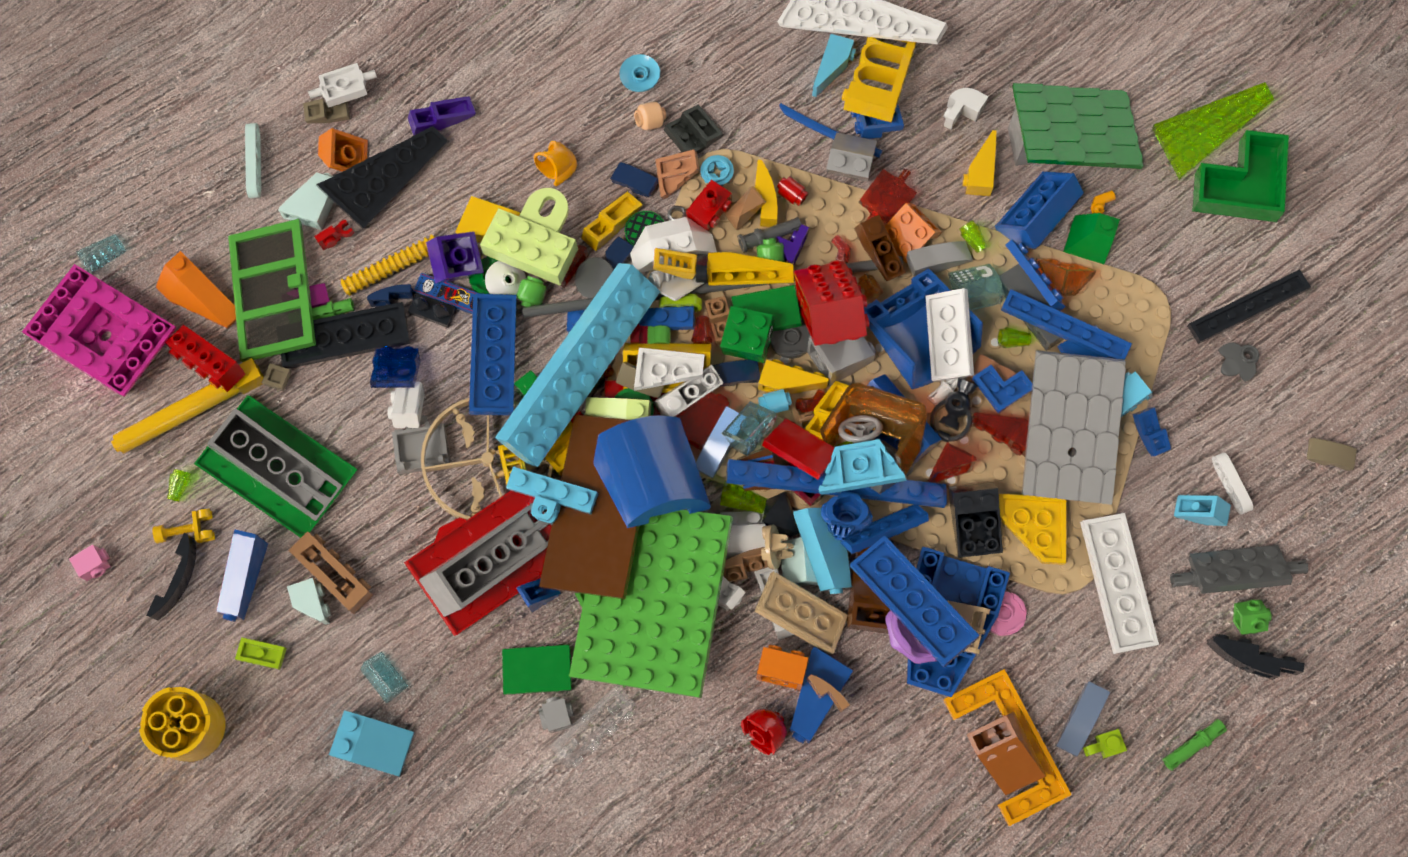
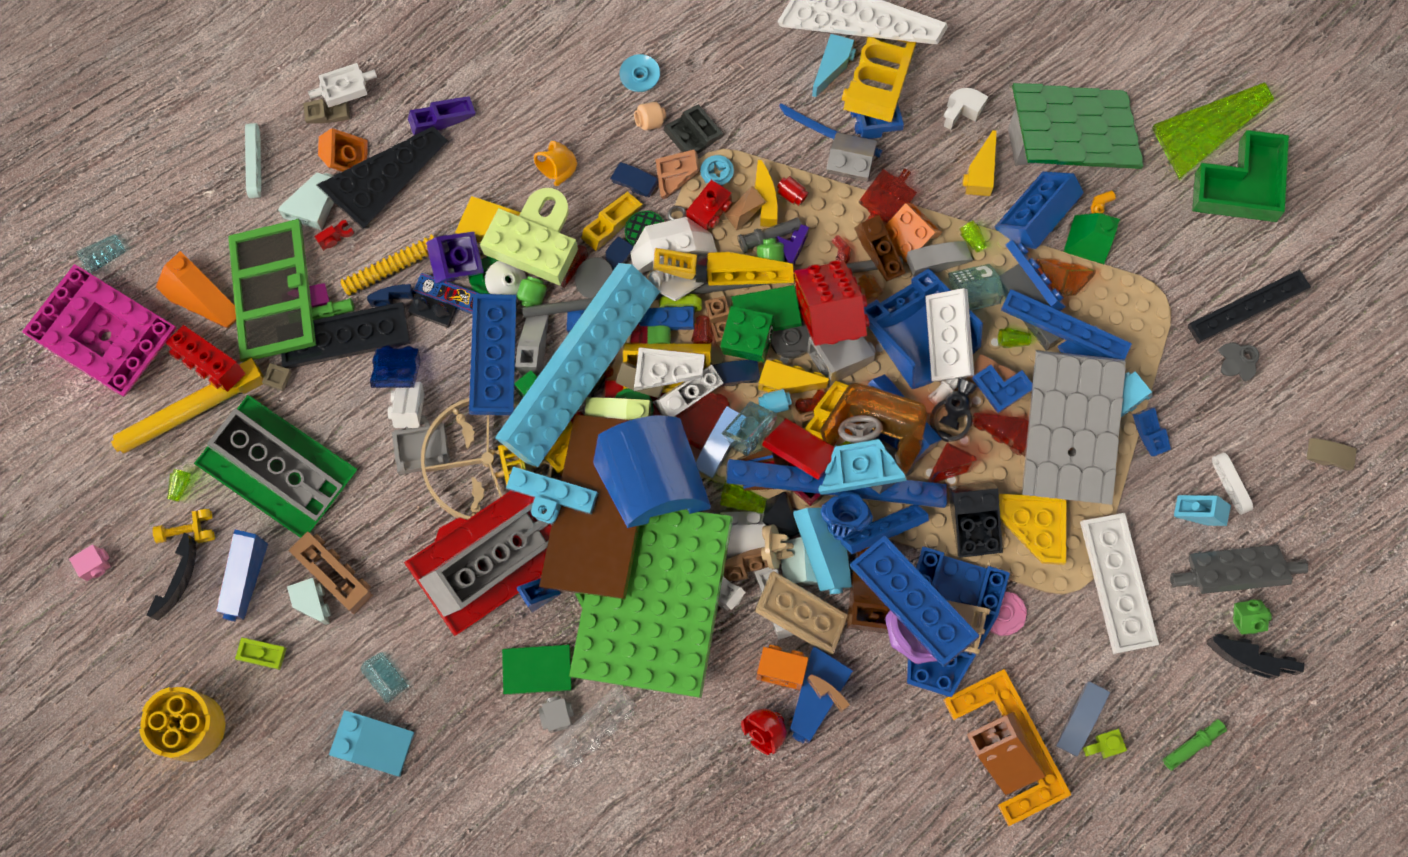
none -> light grey slope [515,315,549,376]

